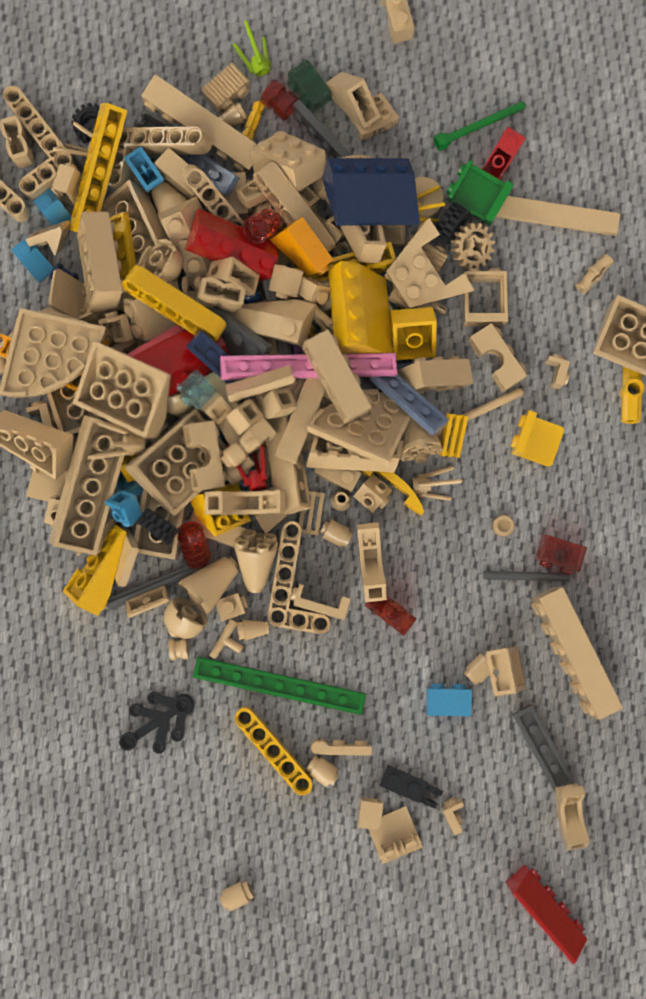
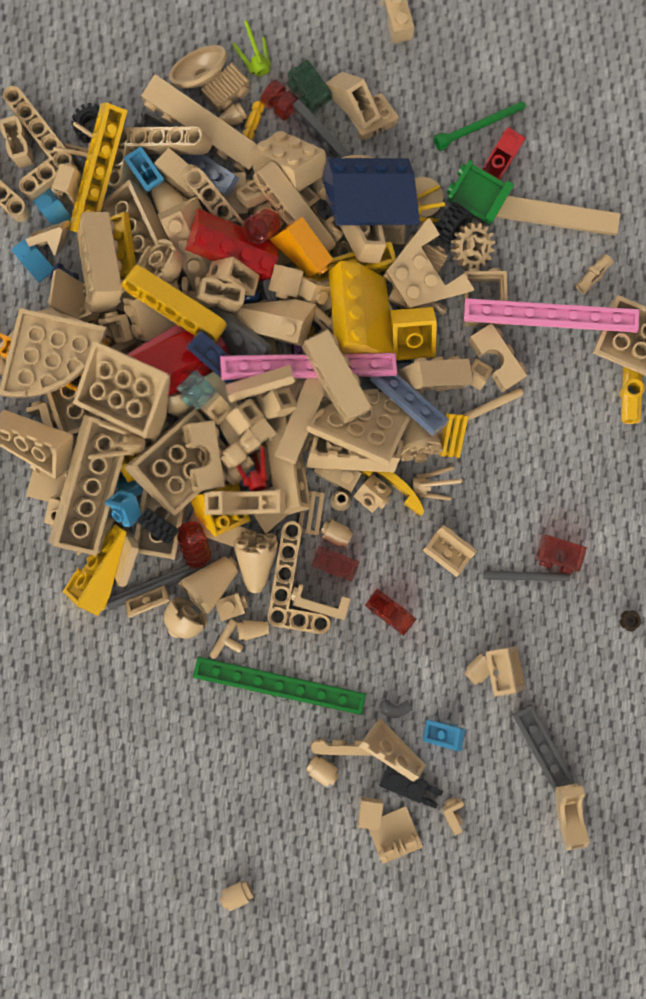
black plant [119,691,195,754] -> none
tan wheel [169,639,189,661] -> none
yellow beam [235,706,312,795] -> none
tan arch [357,522,387,603] -> none
dark azure brick [426,683,472,716] -> none
tan tile [492,515,515,537] -> none
red slope [505,865,588,964] -> none
yellow bracket [510,410,564,467] -> none
tan brick [531,587,623,720] -> none
tan bracket [544,354,570,389] -> none
none -> tan dish [169,45,227,89]
none -> clear red brick [311,546,359,582]
none -> tan wing [359,718,426,782]
none -> dark grey arm [379,700,413,718]
none -> tan bracket [423,525,477,577]
none -> dark azure slope [423,720,465,751]
none -> bright pink tile [464,298,640,333]
none -> tan slope [471,358,493,390]
none -> dark brown plate [620,610,641,631]

